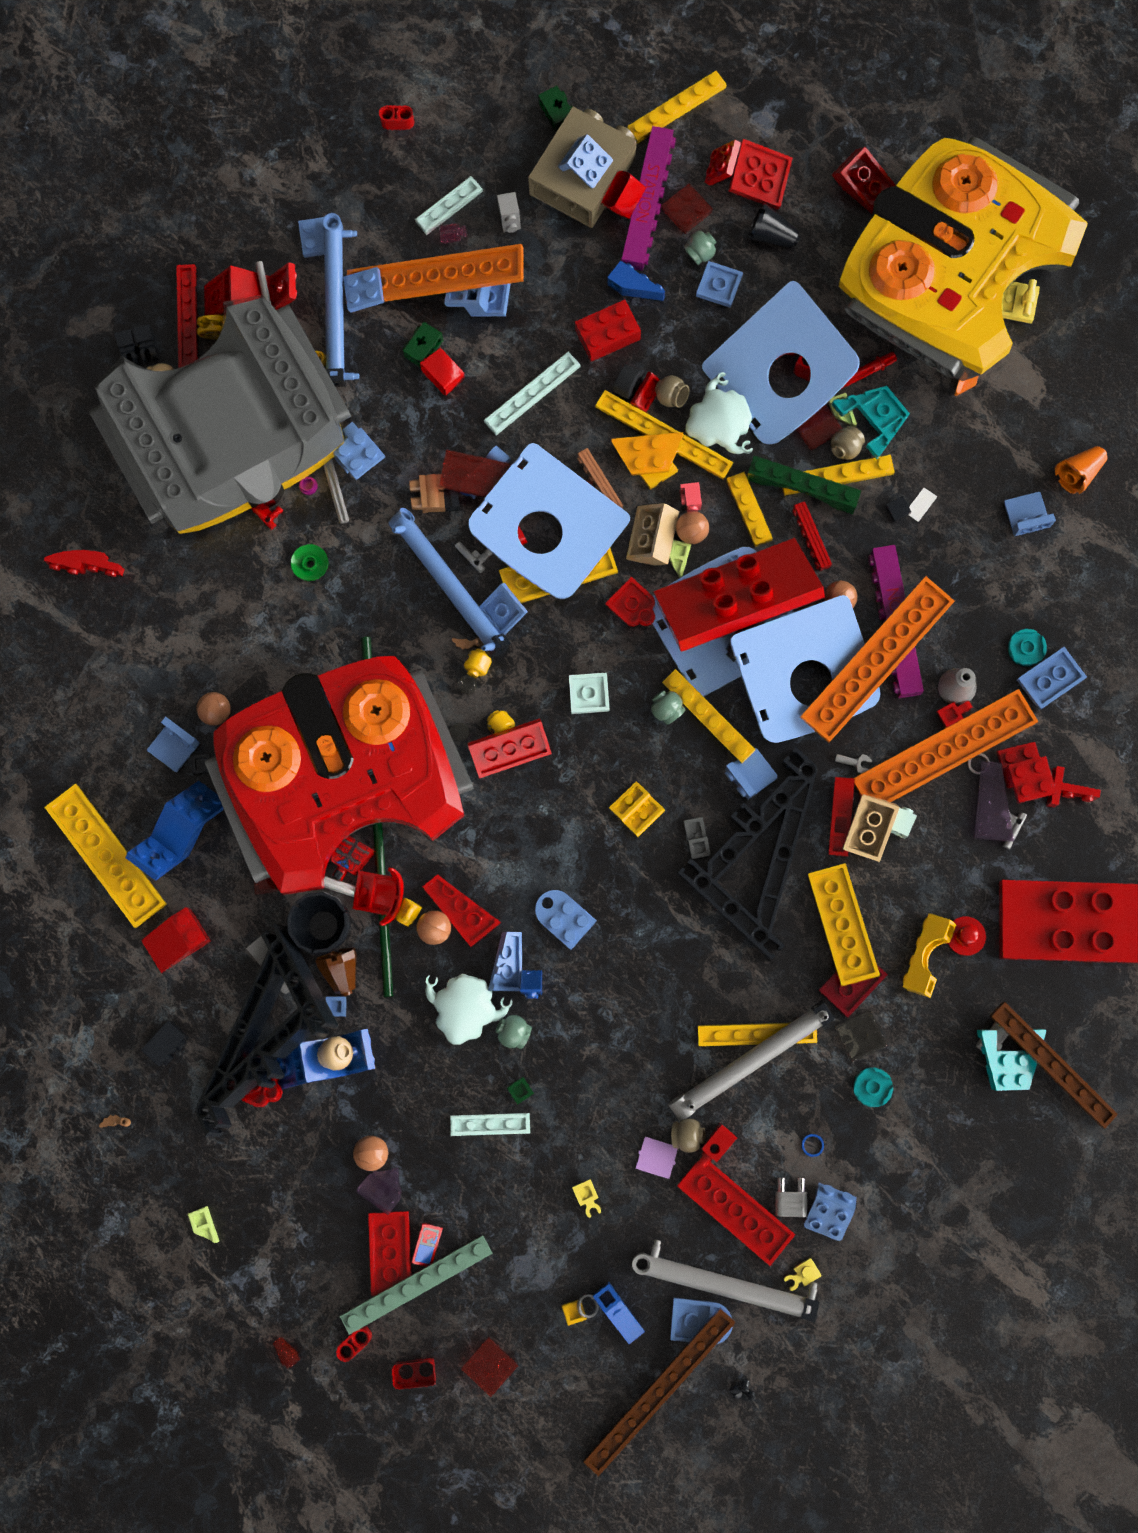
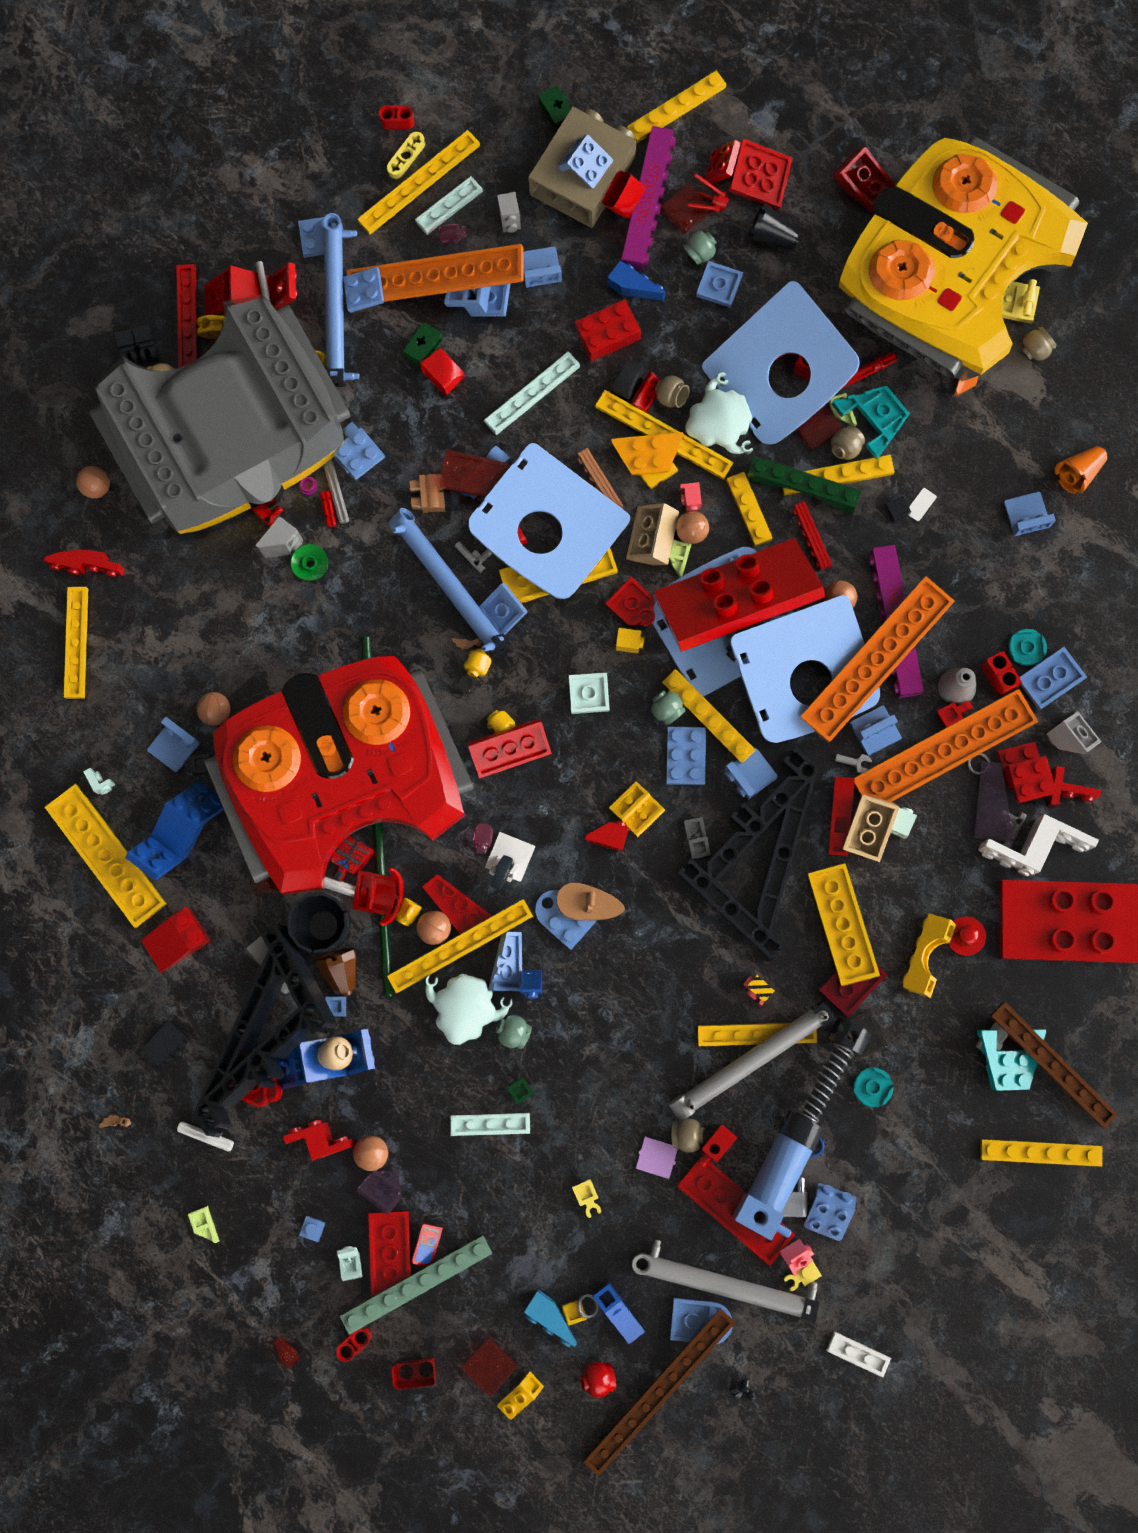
none -> yellow plate [64,587,88,699]
none -> nougat piece [76,466,110,499]
none -> light aqua bracket [83,768,115,795]
none -> white axle [177,1122,234,1151]
none -> light grey slope [256,516,303,558]
none -> red bracket [283,1120,355,1161]
none -> medium blue plate [299,1216,326,1242]
none -> red axle [320,491,337,527]
none -> light aqua bracket [337,1246,362,1281]
none -> yellow plate [358,130,480,235]
none -> light yellow beam [387,132,425,179]
none -> yellow plate [387,899,533,993]
none -> clear pink arm [473,823,493,854]
none -> white plate [485,832,535,890]
none -> yellow bracket [497,1372,544,1420]
none -> medium blue bracket [523,247,562,288]
none -> dark azure slope [524,1290,577,1347]
none -> medium nougat shield [556,883,625,921]
none -> red piece [580,1361,616,1398]
none -> red slope [585,820,629,852]
none -> yellow brick [616,628,644,654]
none -> medium blue plate [666,727,706,785]
none -> red plant [688,174,729,213]
none -> piece [731,1017,872,1241]
none -> brick [743,975,774,1006]
none -> coral brick [779,1239,814,1276]
none -> white tile [826,1331,891,1377]
none -> medium blue bracket [849,705,902,756]
none -> white bracket [978,814,1099,877]
none -> yellow plate [980,1139,1102,1166]
none -> red piece [981,651,1022,697]
none -> dark tan piece [1021,327,1057,361]
none -> light grey slope [1047,711,1102,754]

